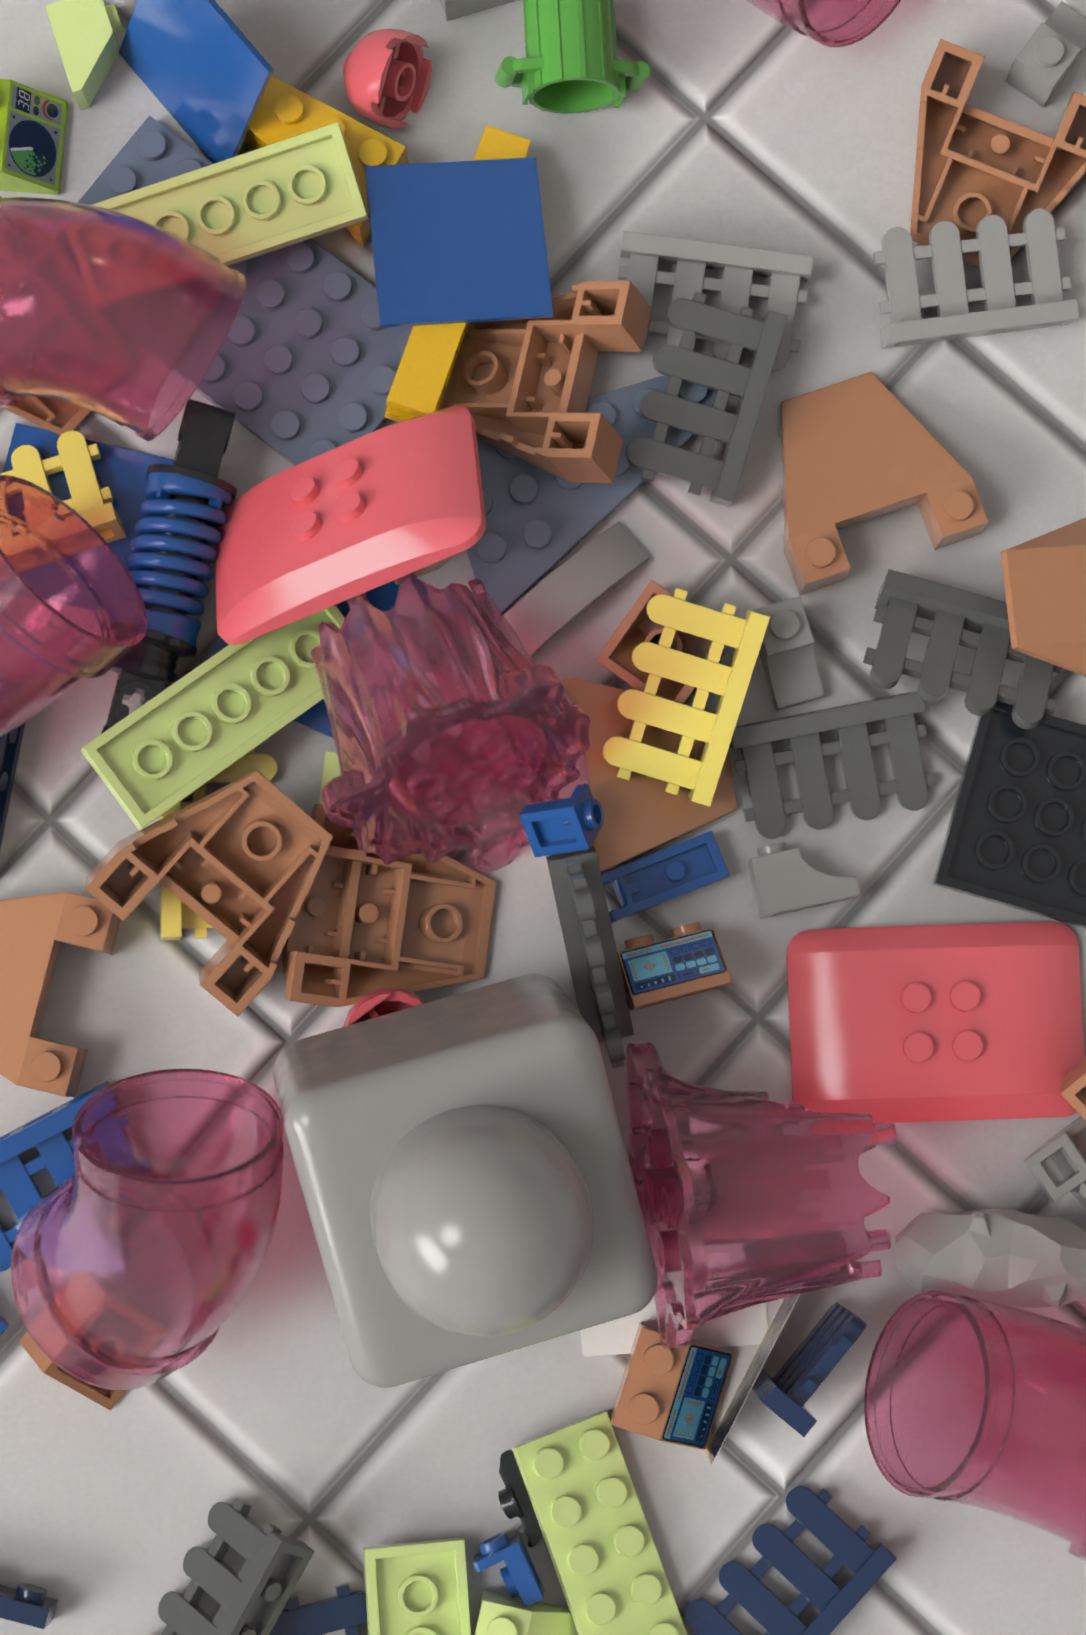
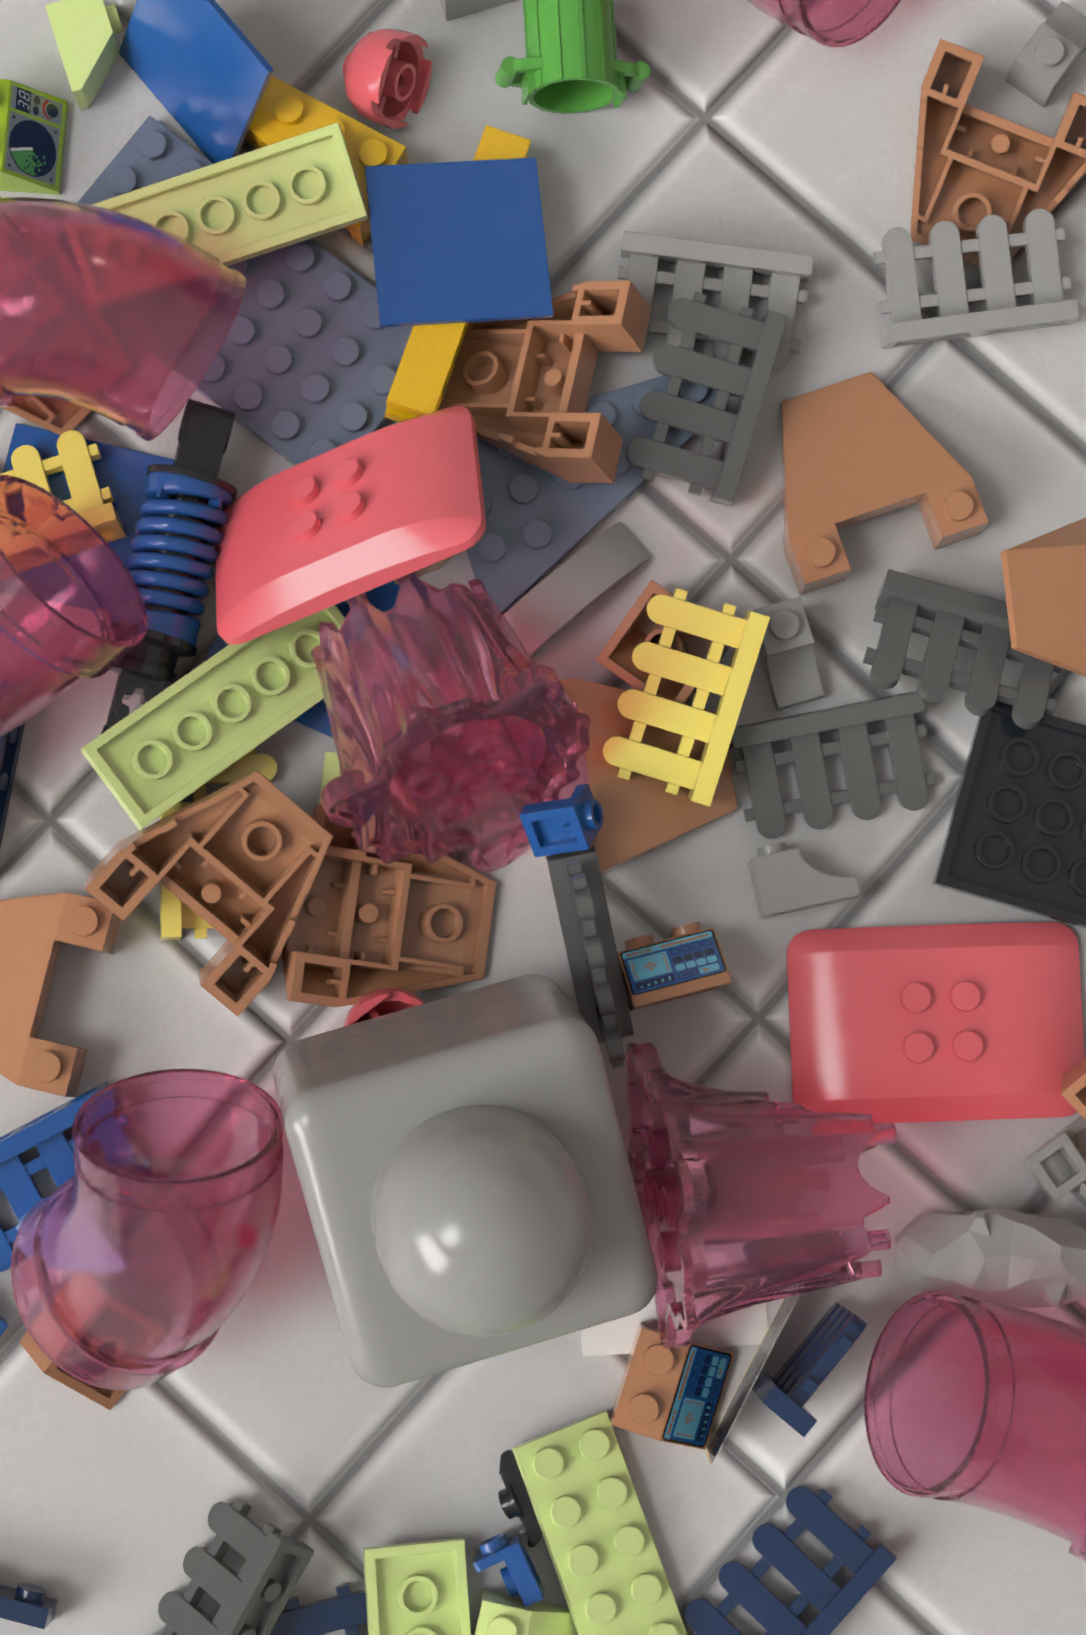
blue hinge [601,831,730,923] -> none

